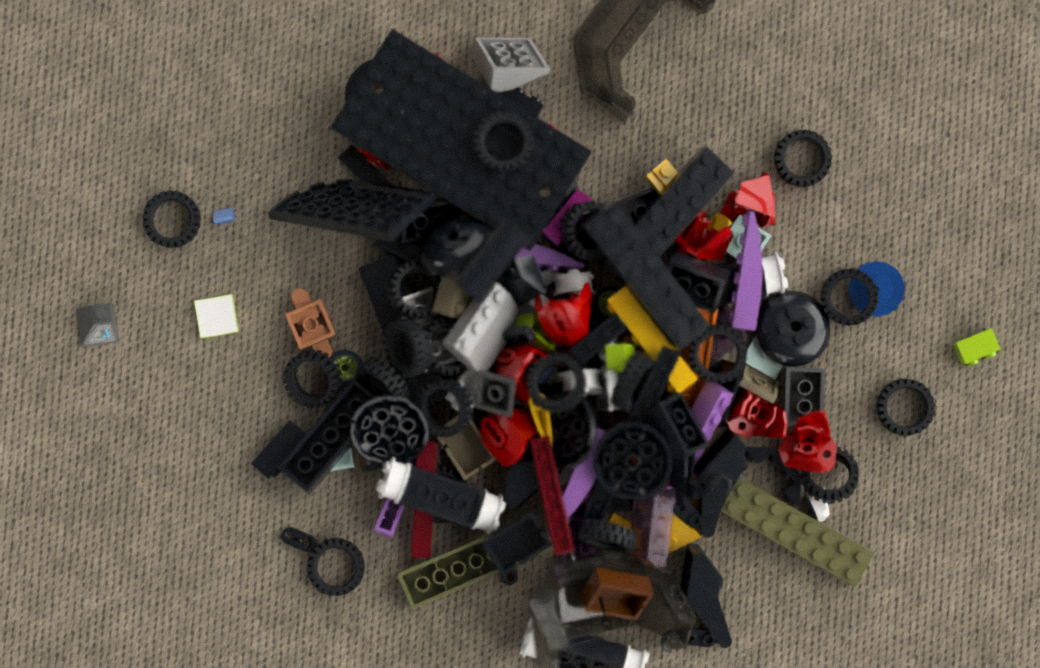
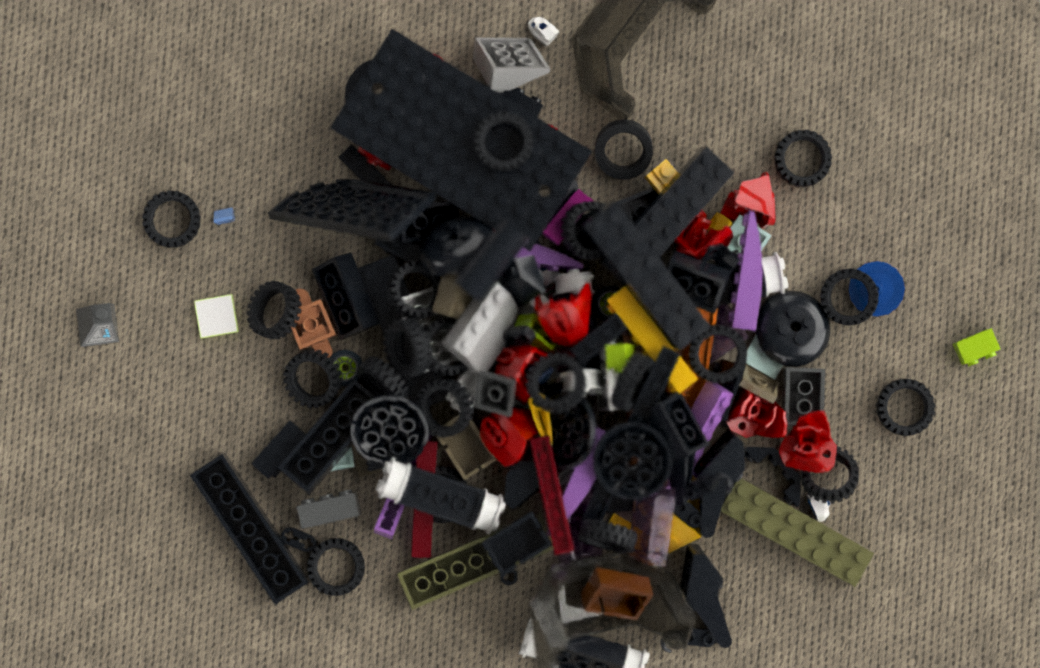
none -> black brick [190,453,310,605]
none -> black tyre [247,281,302,340]
none -> dark grey brick [297,489,362,529]
none -> black brick [312,252,380,340]
none -> white rock [528,17,559,47]
none -> black tyre [595,119,653,180]
none -> black bracket [701,243,741,274]

